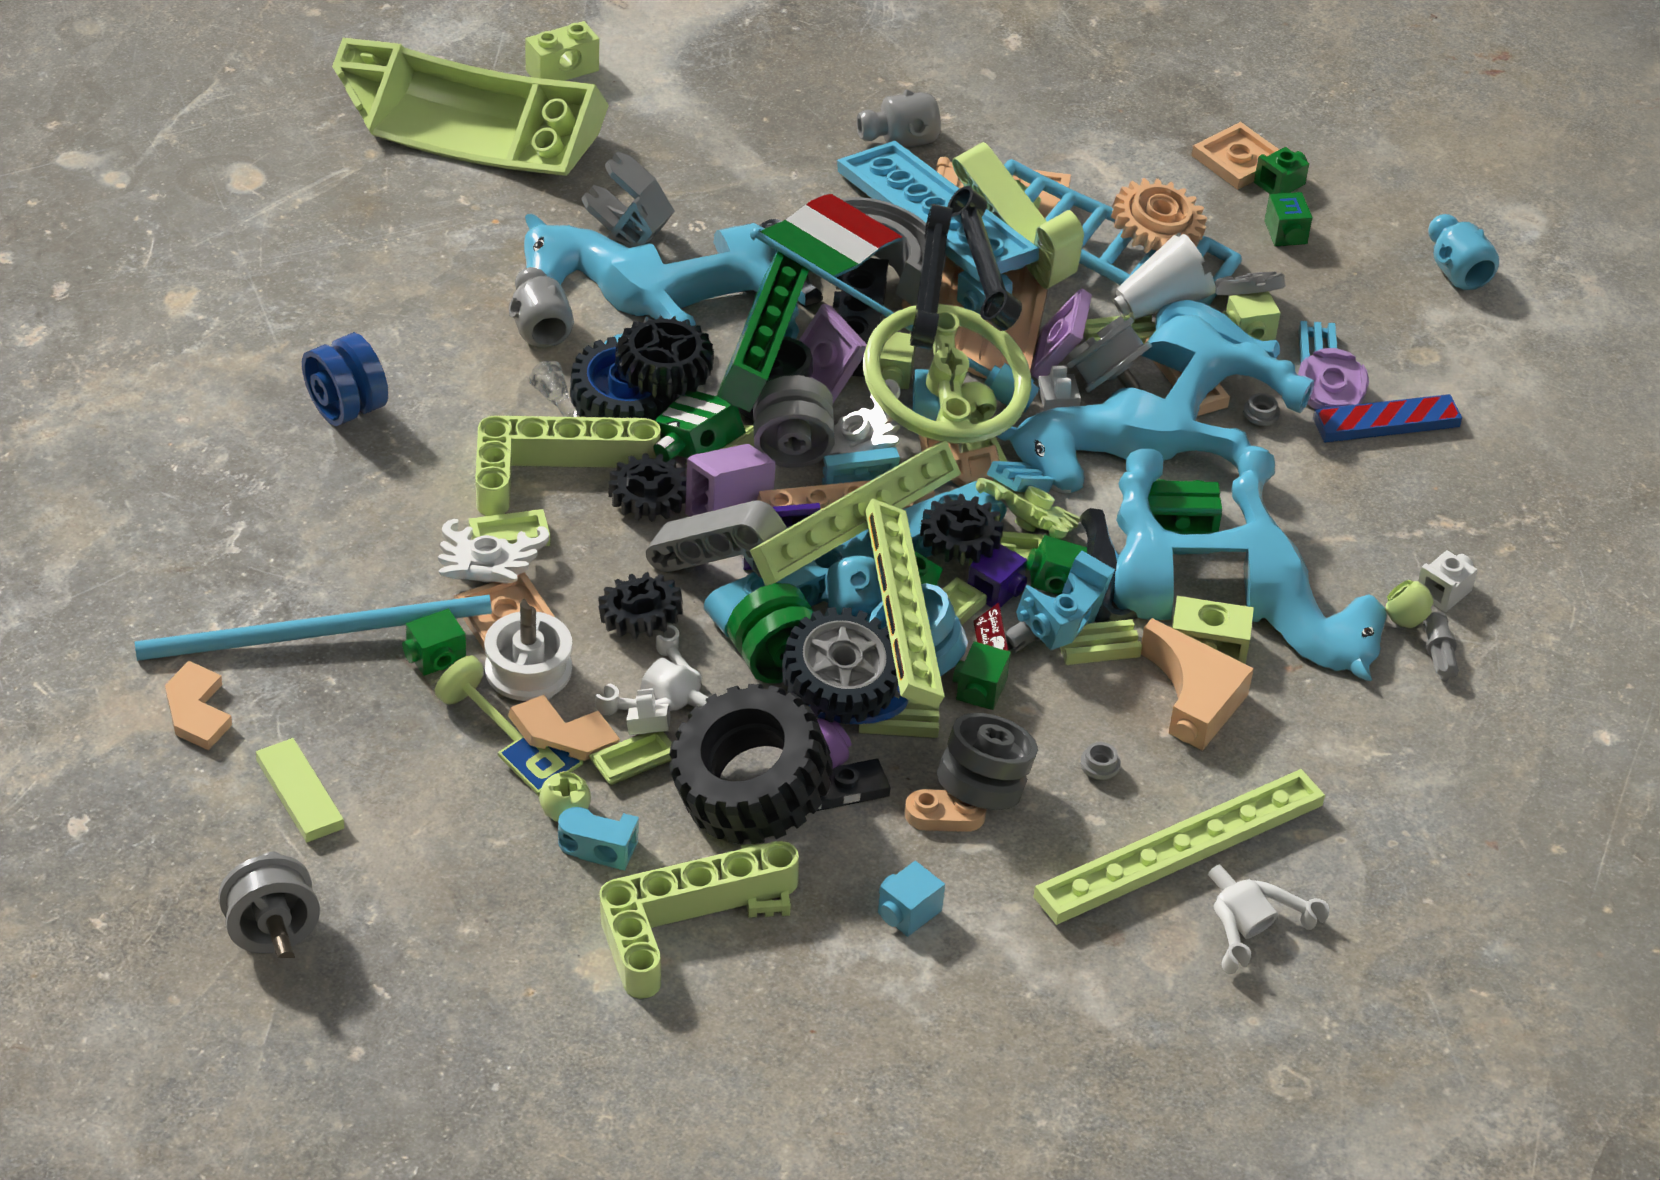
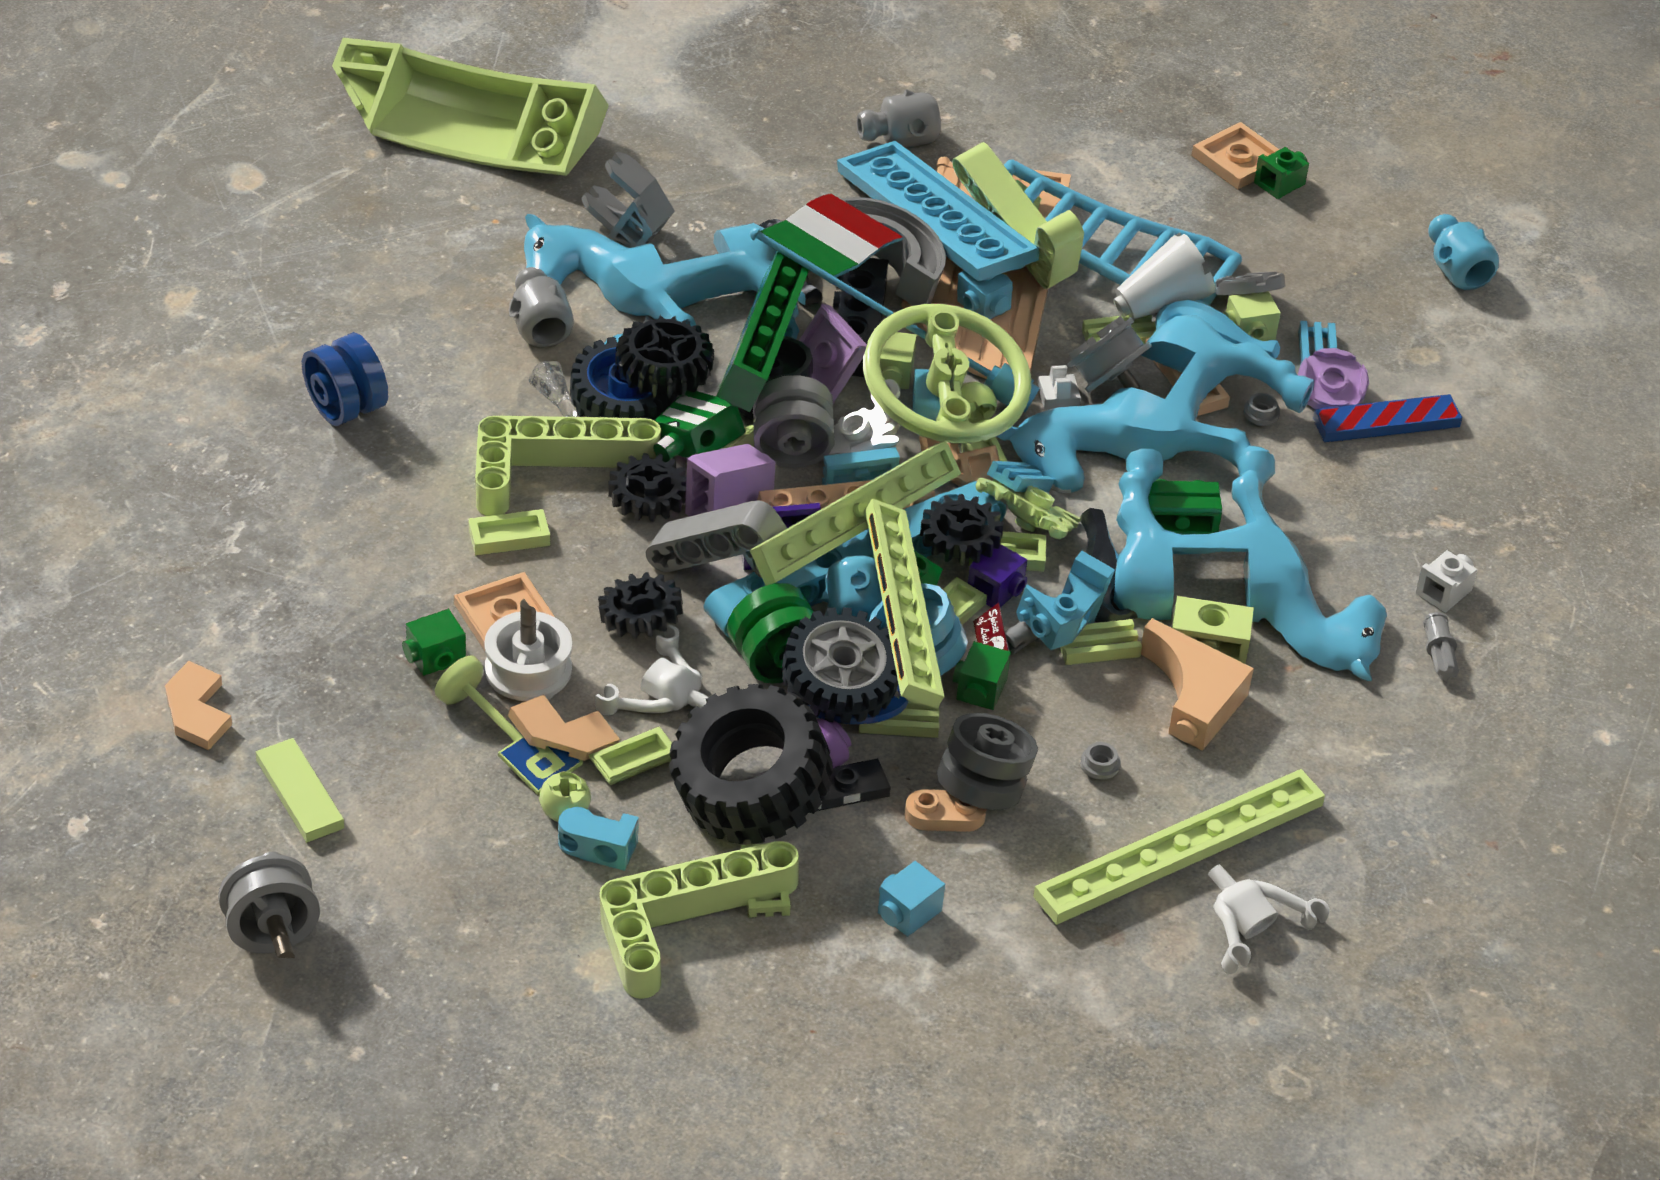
medium azure piece [135,595,492,661] -> none
white animal [438,519,549,584] -> none
yellowish green brick [525,21,600,81] -> none
white tile [626,688,671,735] -> none
black piece [910,204,952,350] -> none
black piece [947,186,1022,331] -> none
green brick [1026,535,1087,595] -> none
lavender tile [1031,288,1092,379] -> none
light nougat gear [1111,178,1207,253] -> none
green brick [1264,192,1313,246] -> none
yellowish green piece [1386,580,1433,628] -> none

